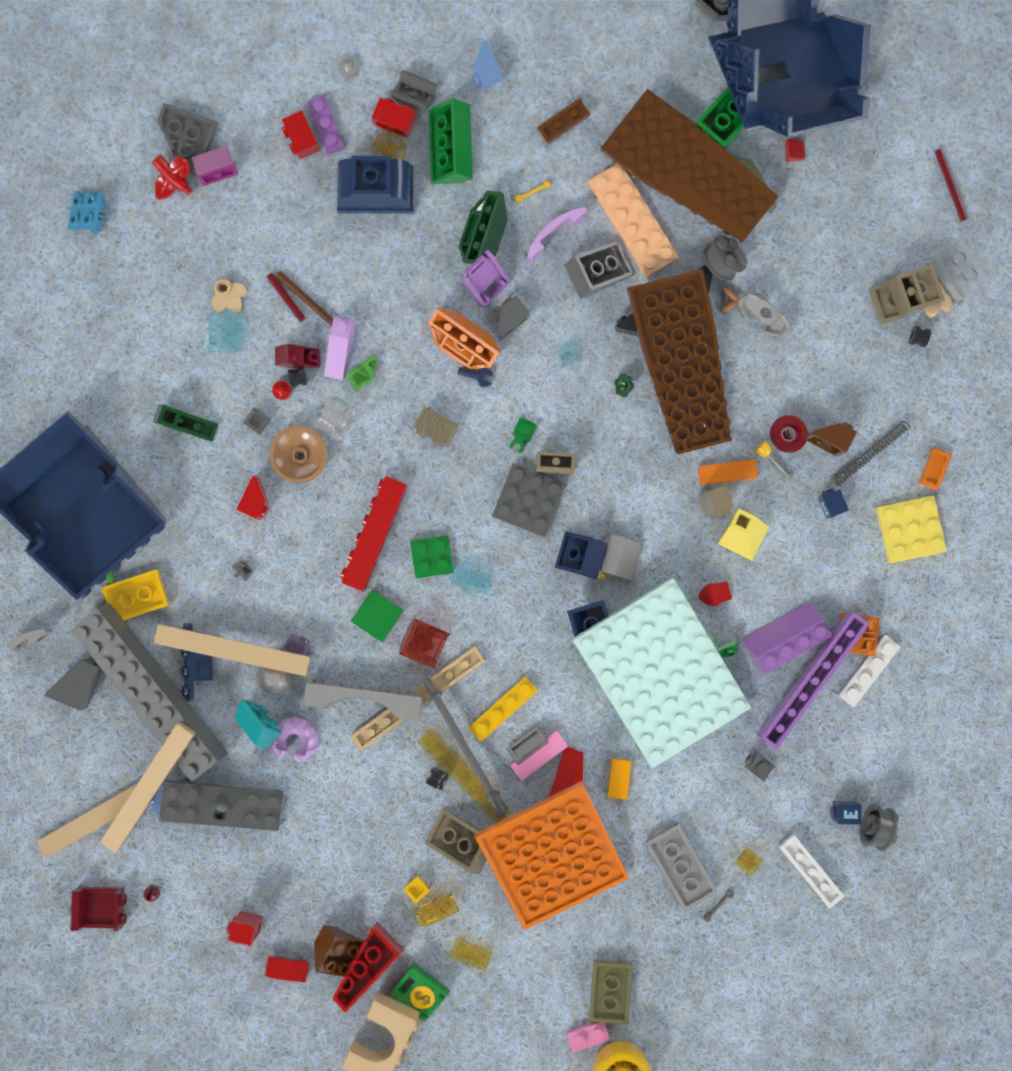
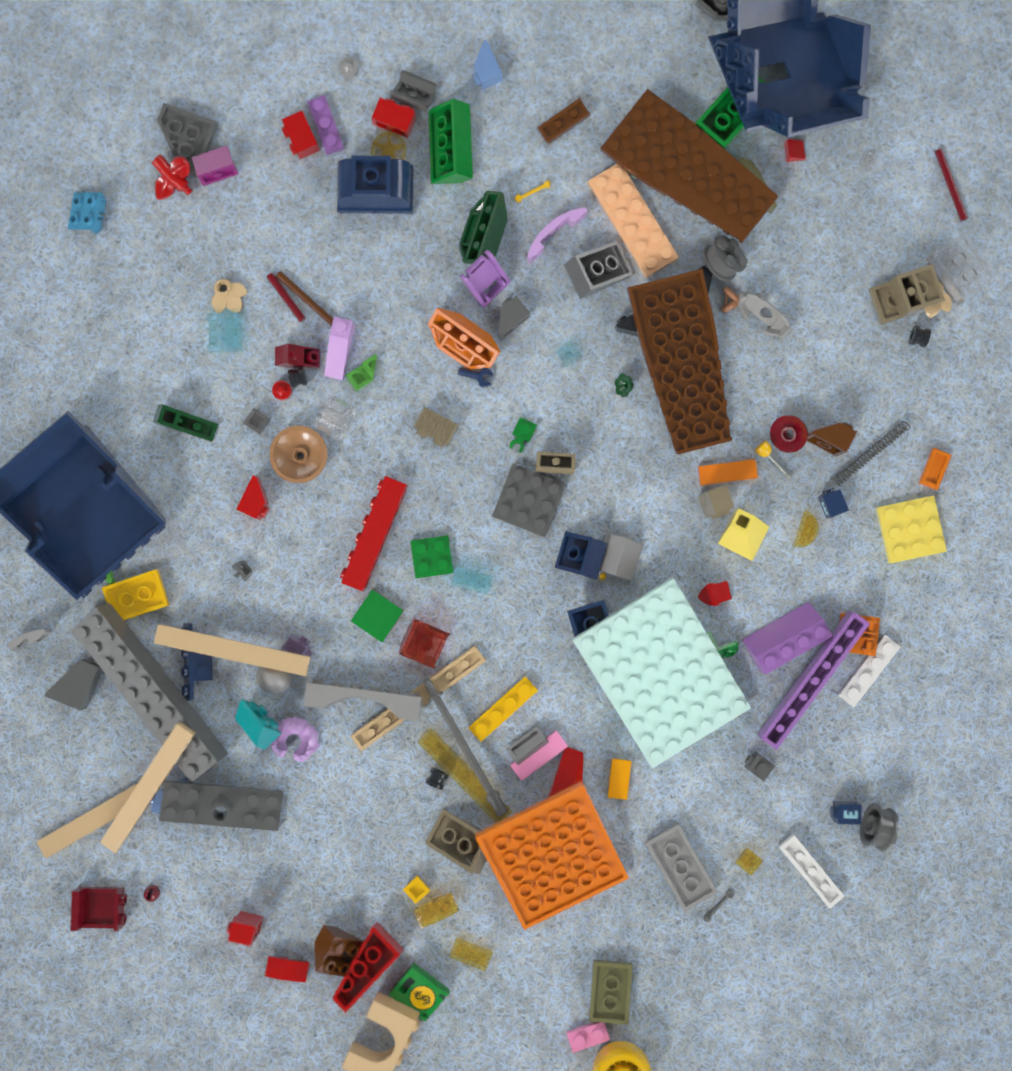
none -> clear yellow plate [793,510,819,548]

